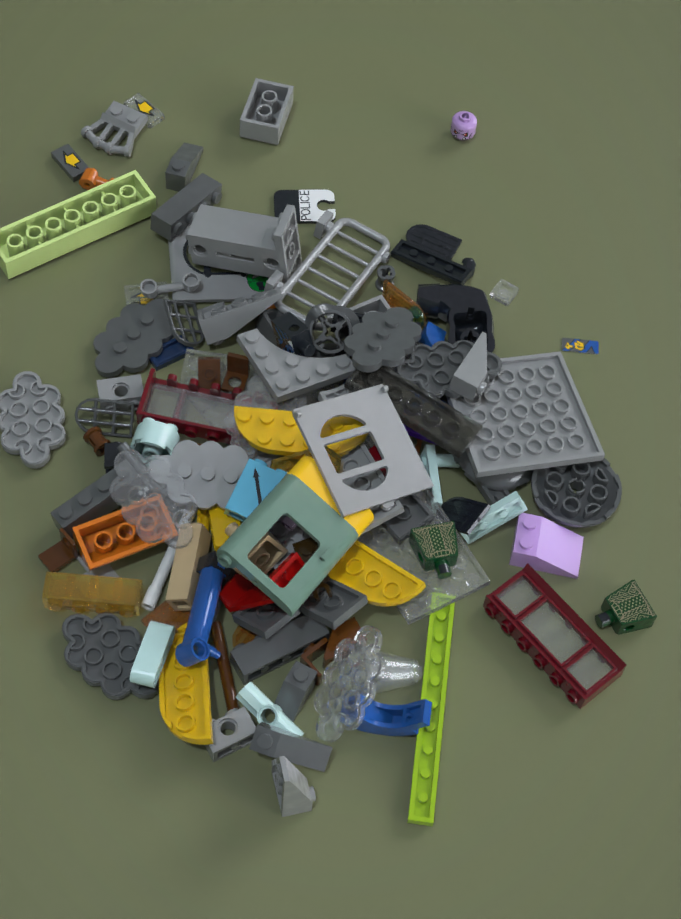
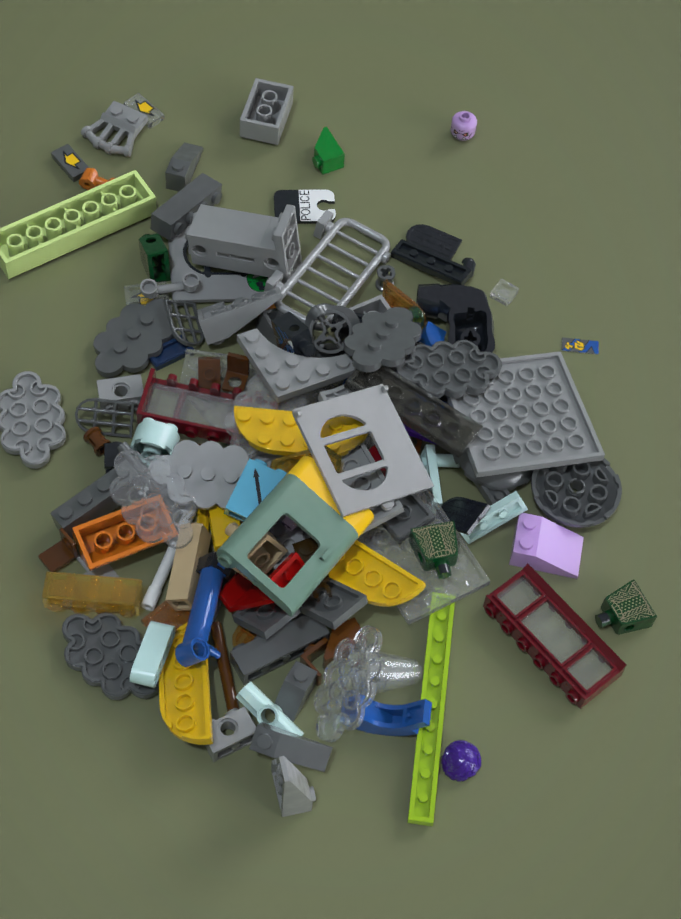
light grey slope [449,332,487,401] -> none
none -> dark green torso [138,233,171,284]
none -> green slope [312,127,345,175]
none -> dark purple hair [441,740,481,782]

